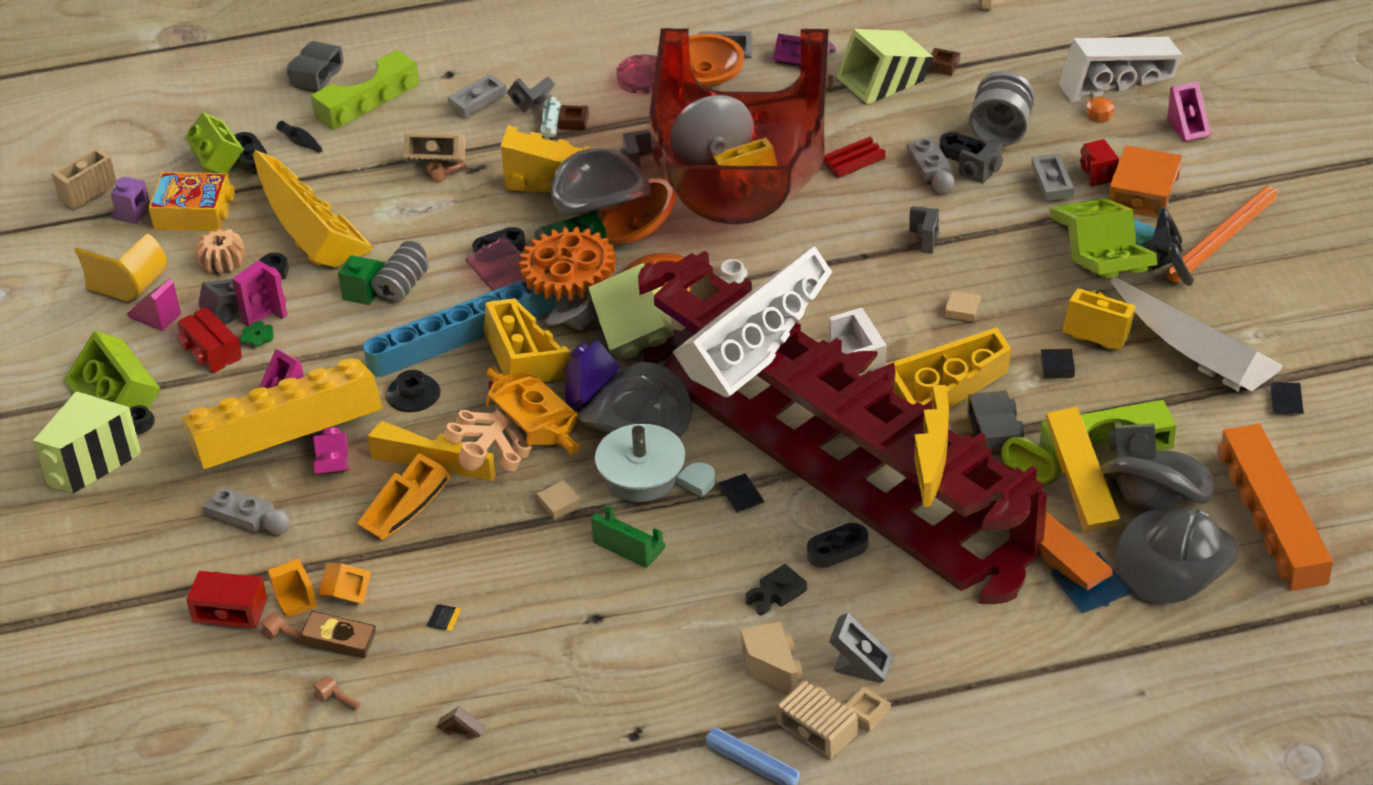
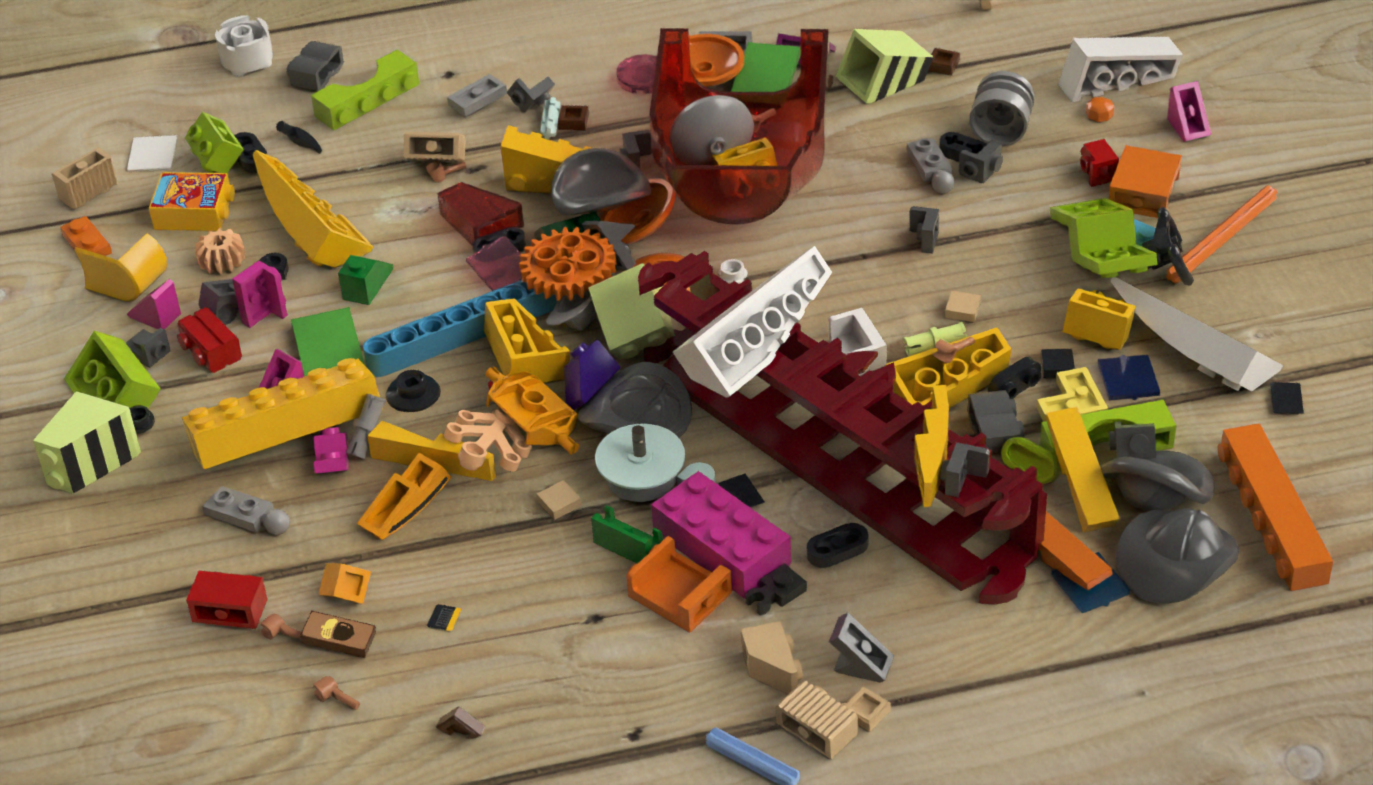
medium lavender brick [111,176,150,224] -> none
green plant [241,321,274,347] -> none
light orange panel [268,558,317,617] -> none
light grey piece [370,241,429,303] -> none
red tile [823,137,886,178] -> none
light grey plate [1031,153,1074,201] -> none
none -> orange plate [60,216,112,256]
none -> dark grey bracket [126,328,171,368]
none -> white window [127,135,177,172]
none -> white brick [215,16,273,76]
none -> bright green tile [291,307,365,377]
none -> light grey pin [346,393,386,459]
none -> clear red slope [437,182,524,245]
none -> dark grey slope [582,221,636,271]
none -> orange panel [626,536,732,633]
none -> dark pink brick [651,471,791,599]
none -> bright green tile [729,42,801,110]
none -> nougat hand [751,108,776,133]
none -> yellowish green pin [903,322,967,356]
none -> nougat hand [933,337,975,363]
none -> dark grey bracket [940,442,990,497]
none -> black plate [988,356,1042,399]
none -> light yellow plate [1037,367,1108,421]
none -> clear blue piece [1098,355,1160,401]

